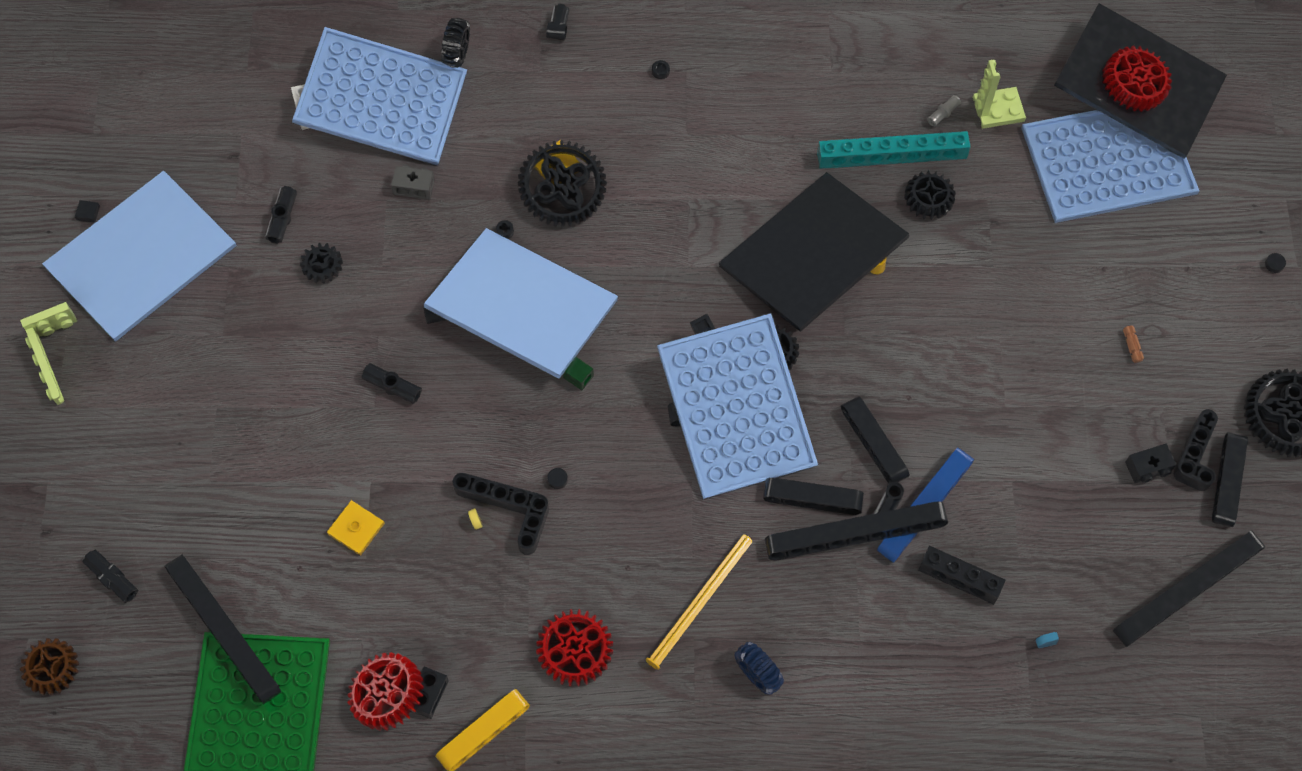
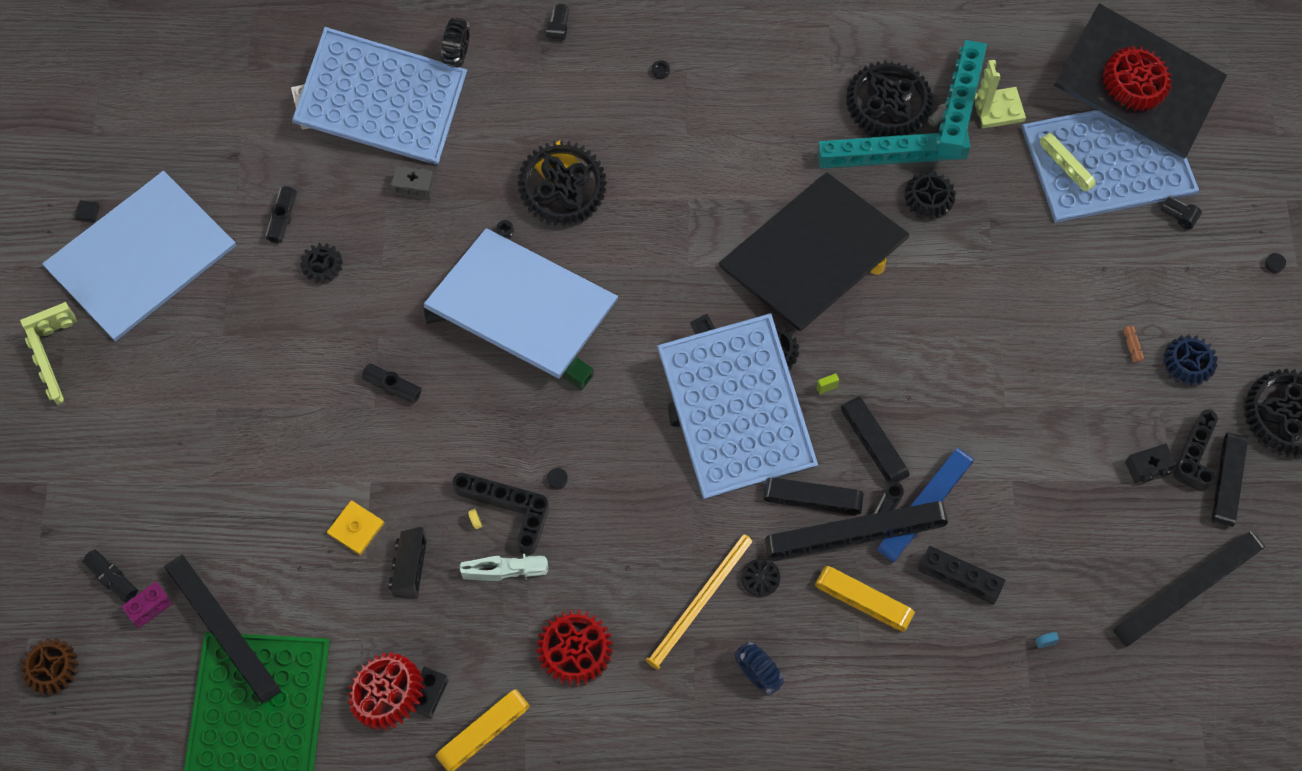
none -> magenta brick [121,581,173,629]
none -> black slope [388,527,427,599]
none -> light aqua arm [460,554,548,581]
none -> black wheel [742,558,780,597]
none -> yellow beam [815,566,915,632]
none -> lime tile [816,373,839,395]
none -> black gear [846,60,933,137]
none -> teal brick [936,40,987,159]
none -> yellowish green beam [1040,133,1096,192]
none -> black piece [1160,195,1202,230]
none -> dark blue gear [1163,334,1218,386]

